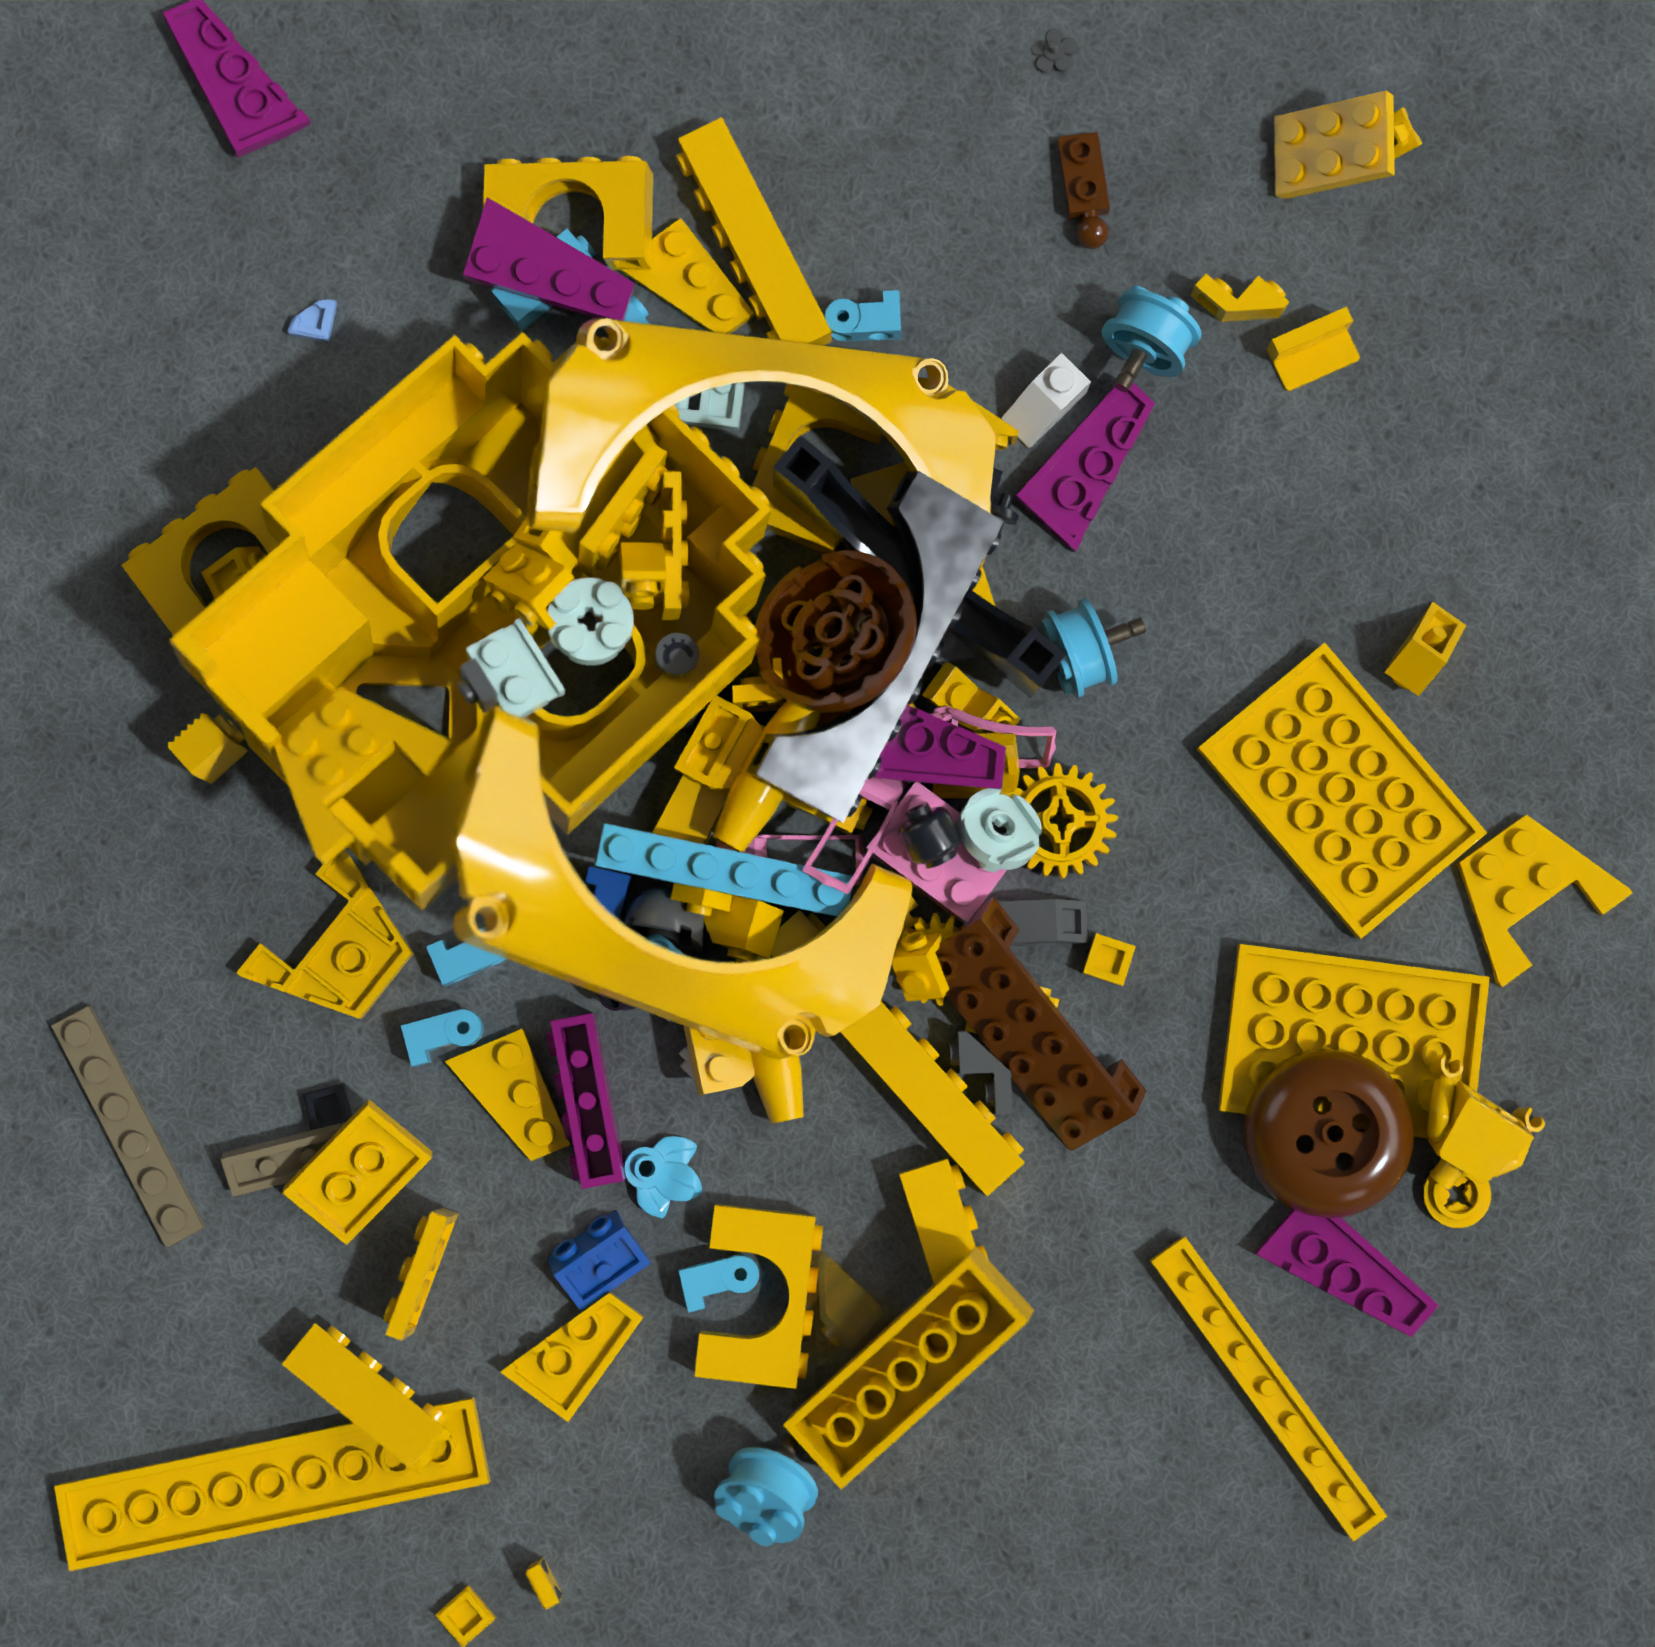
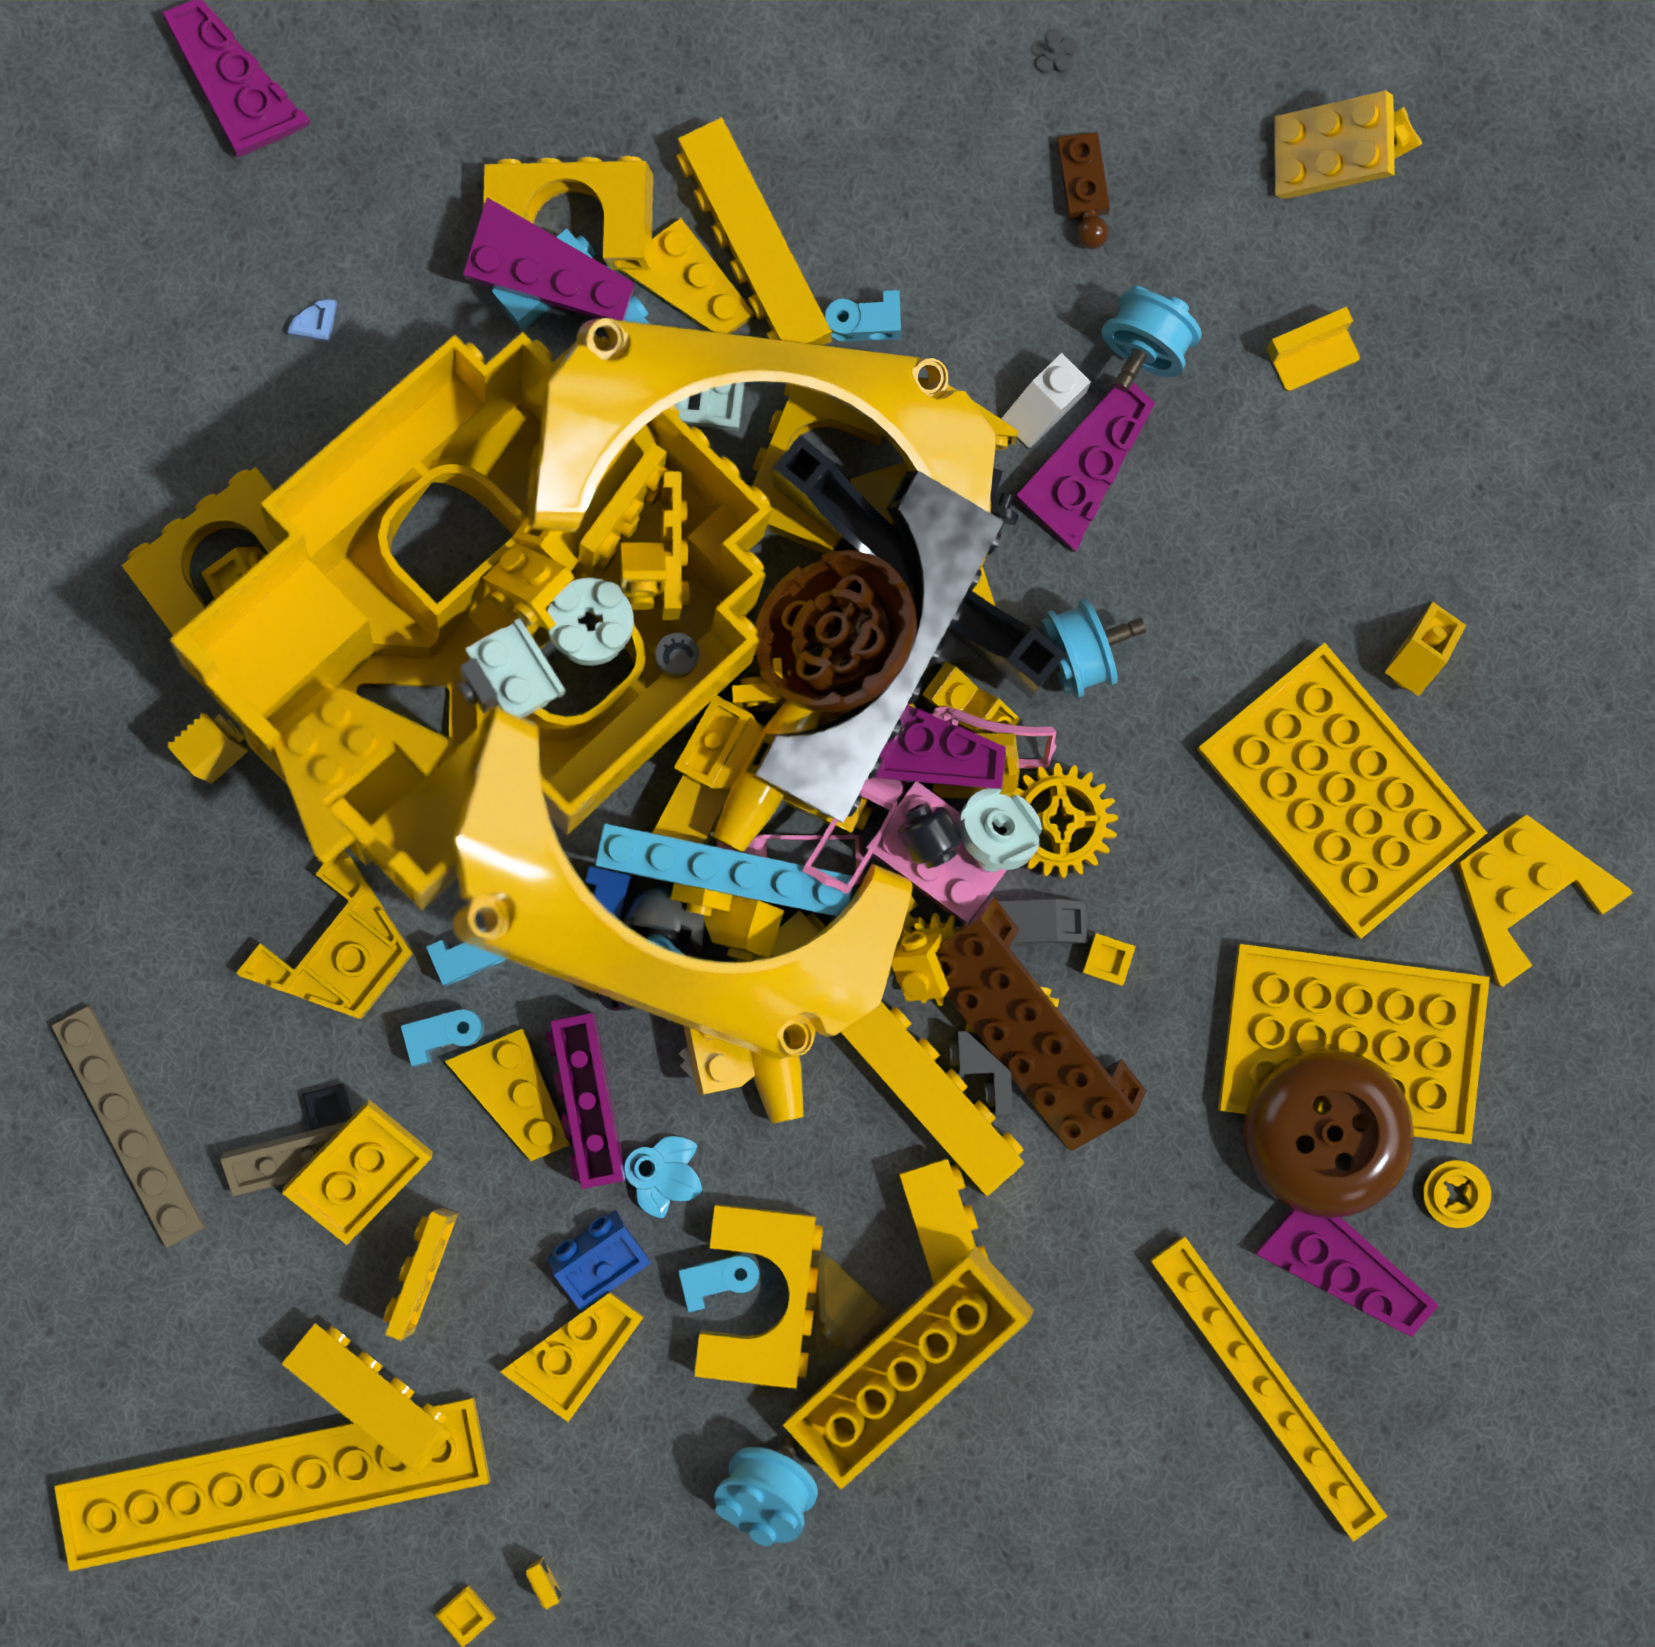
yellow slope [1190,273,1290,322] -> none
yellow torso [1427,1054,1545,1190] -> none

